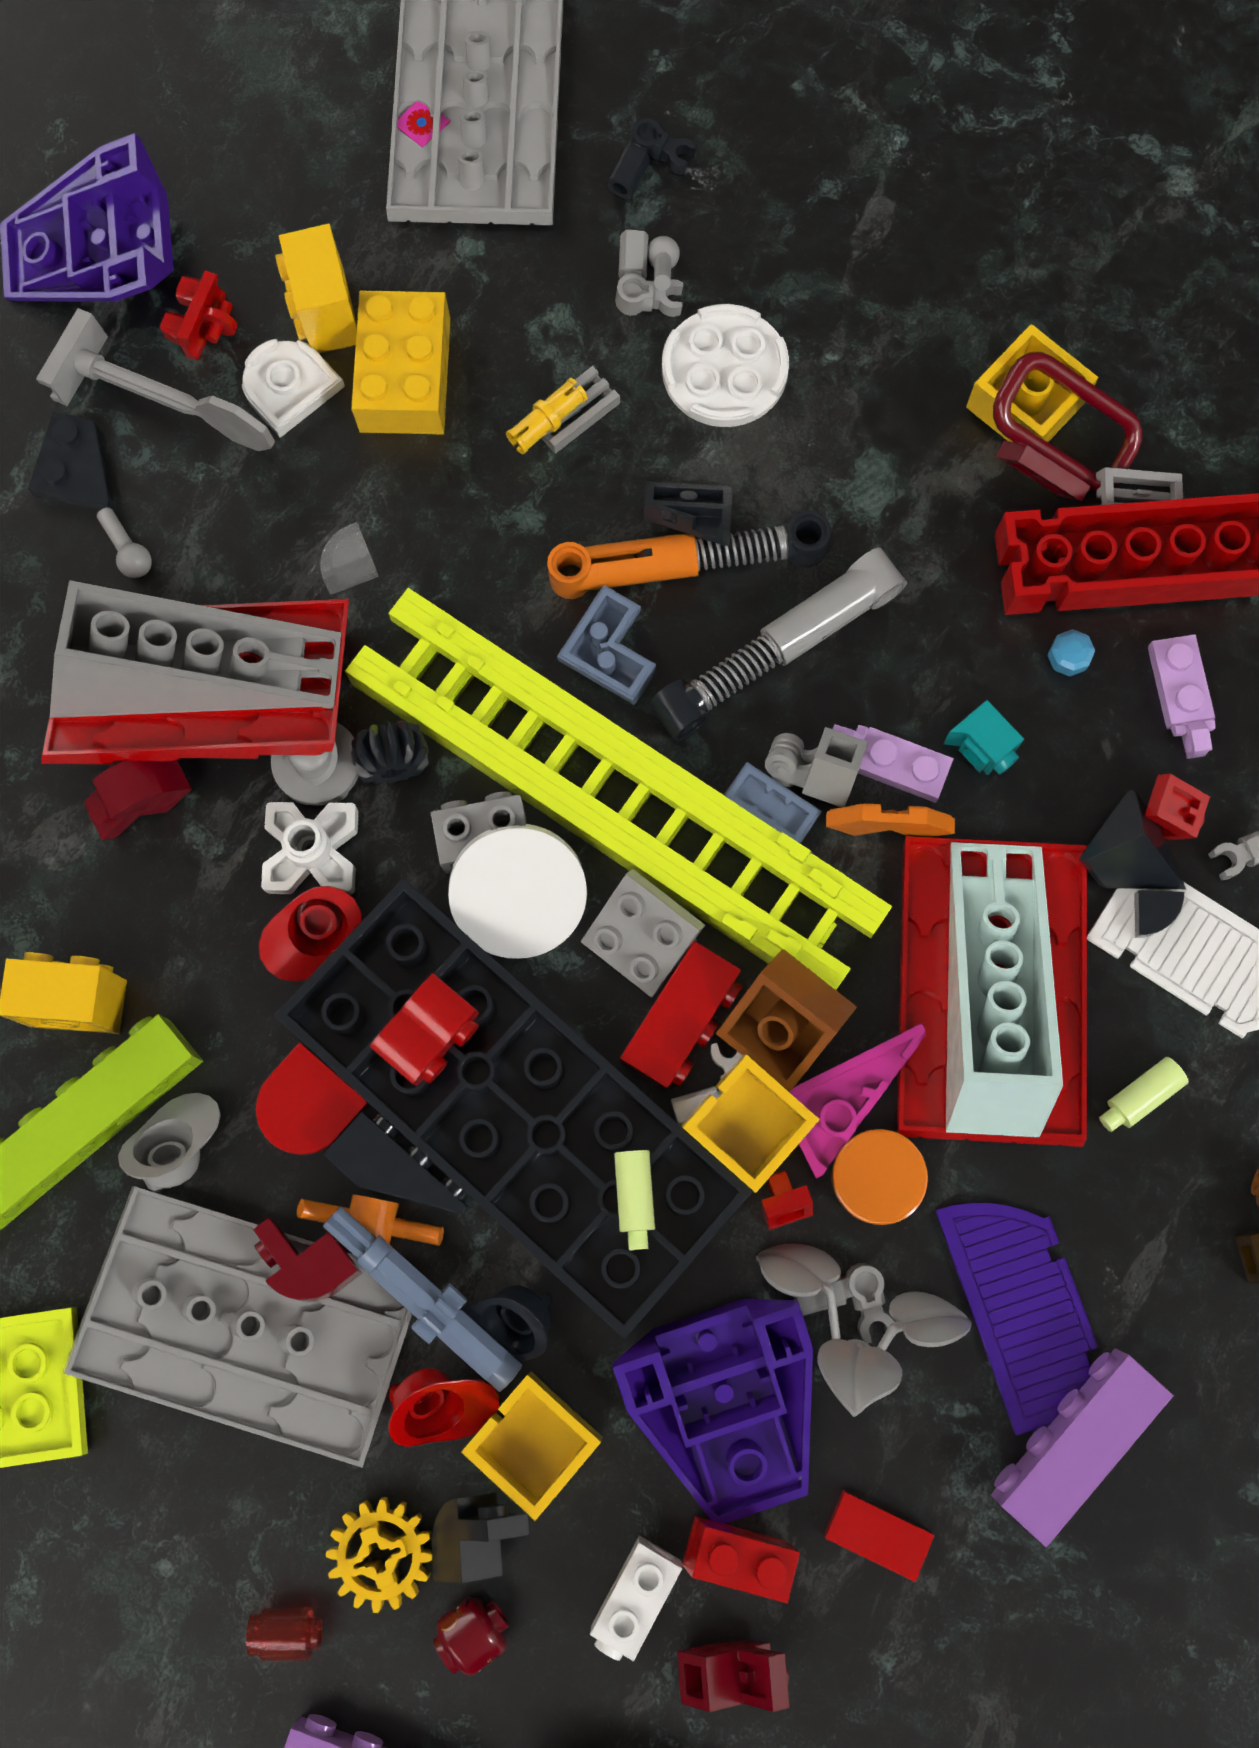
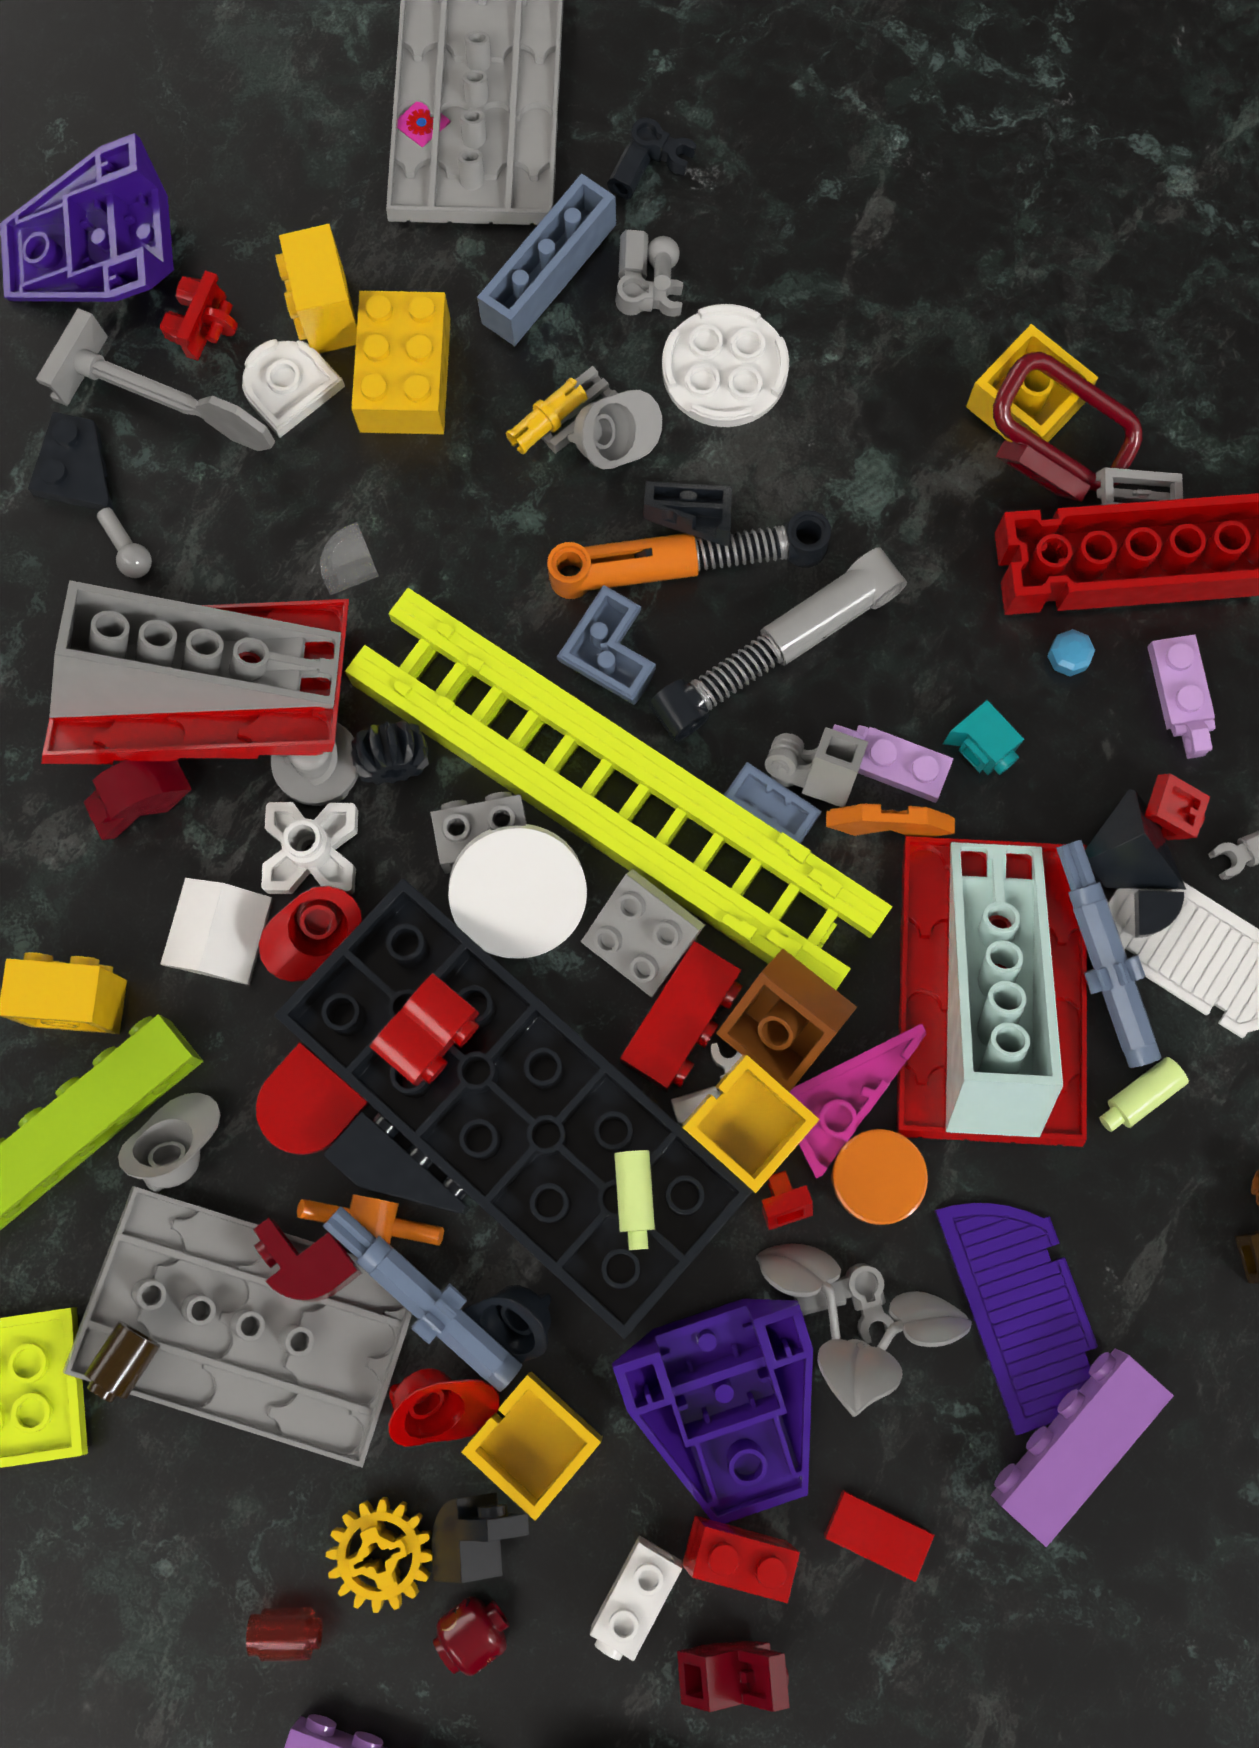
none -> dark brown brick [84,1321,160,1403]
none -> white slope [161,878,273,985]
none -> sand blue brick [477,173,616,346]
none -> light grey piece [567,390,662,470]
none -> sand blue piece [1056,840,1162,1068]

